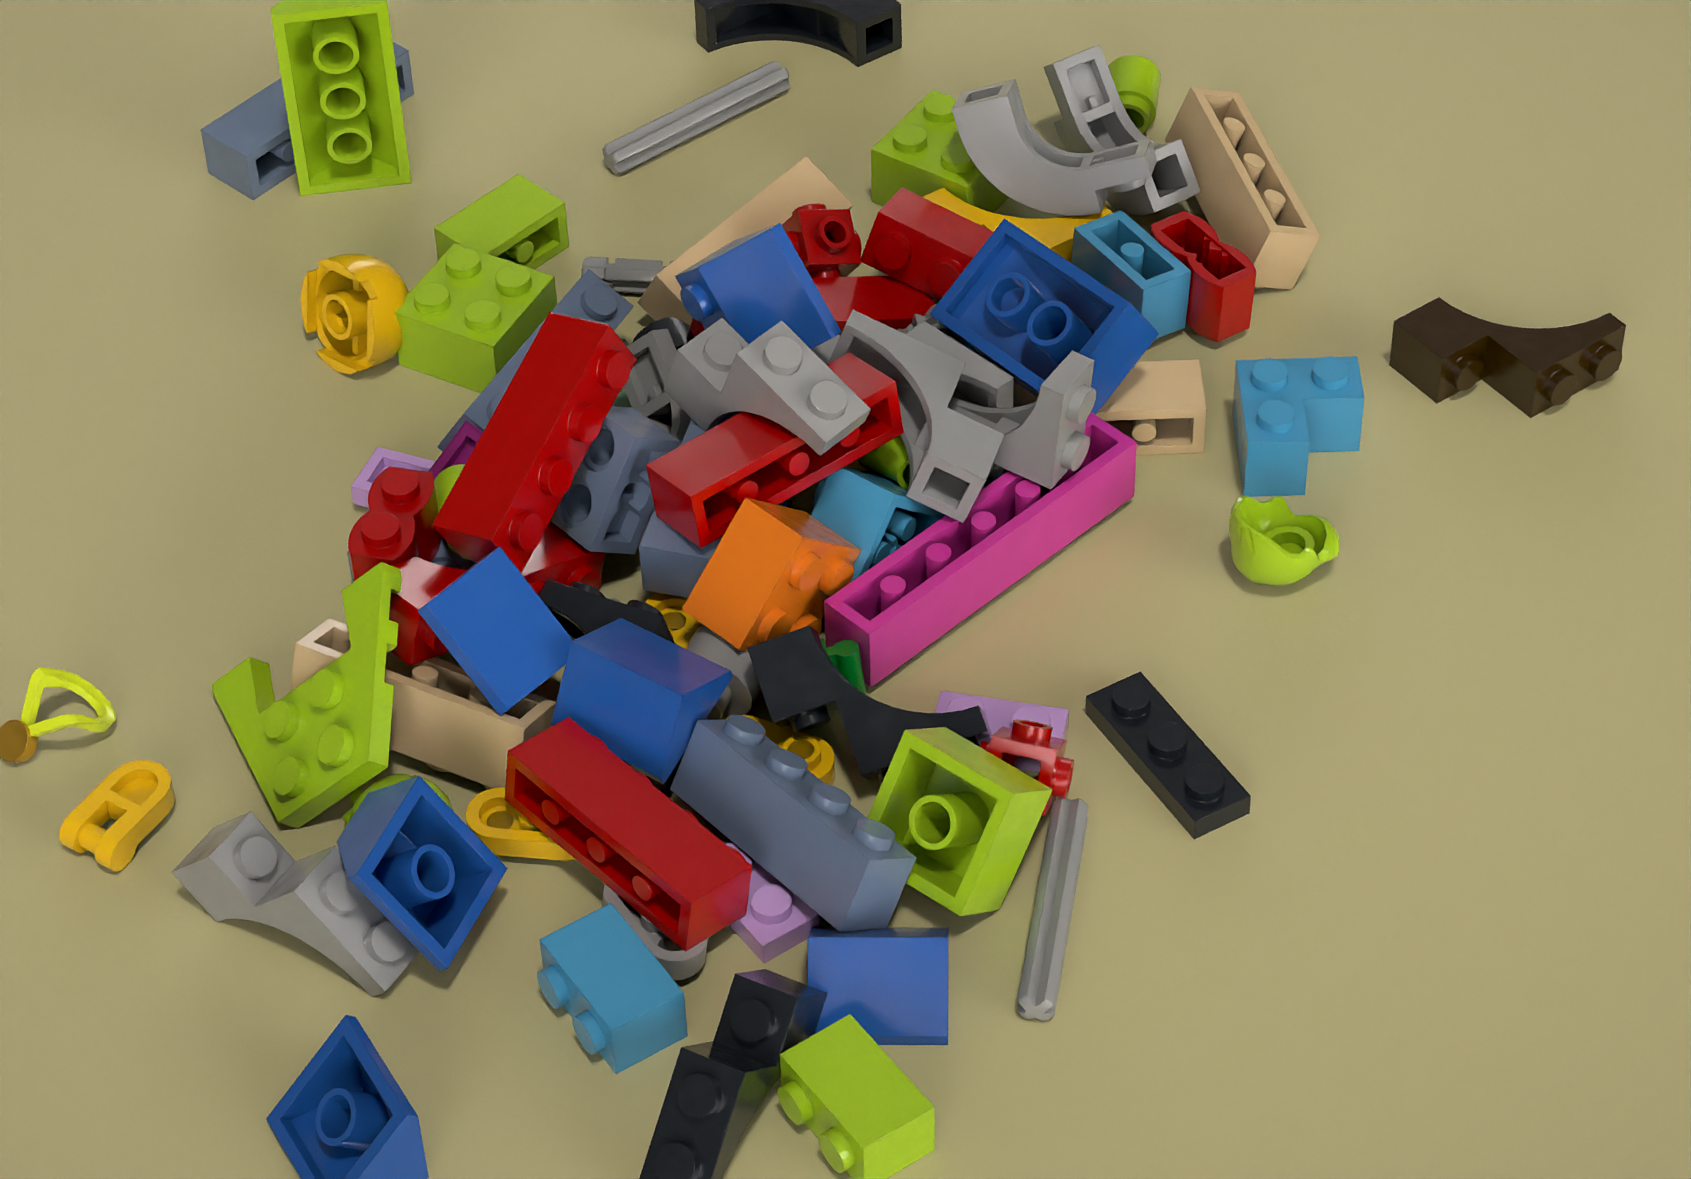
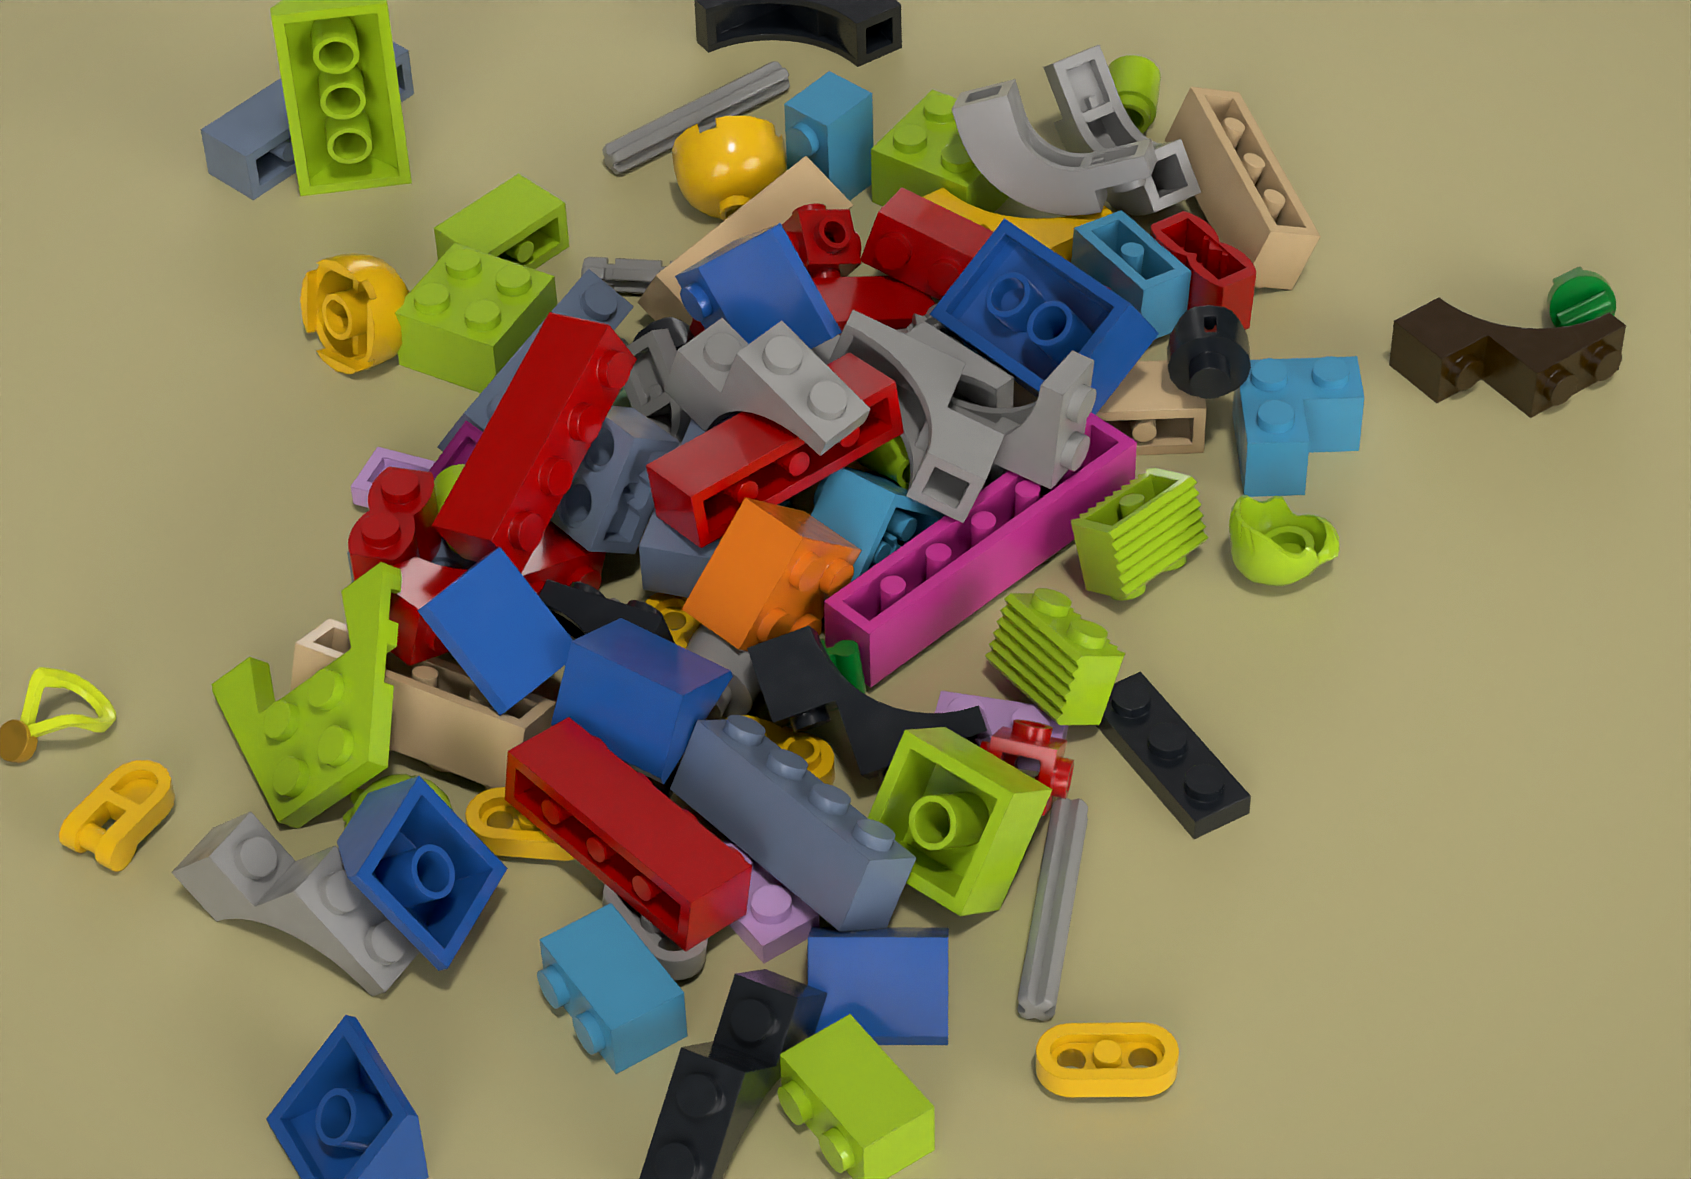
none -> yellow cylinder [672,116,787,220]
none -> dark azure brick [784,71,874,201]
none -> lime brick [985,588,1125,725]
none -> yellow plate [1036,1022,1179,1097]
none -> lime brick [1071,467,1209,601]
none -> black piece [1167,305,1251,399]
none -> green piece [1547,266,1616,328]

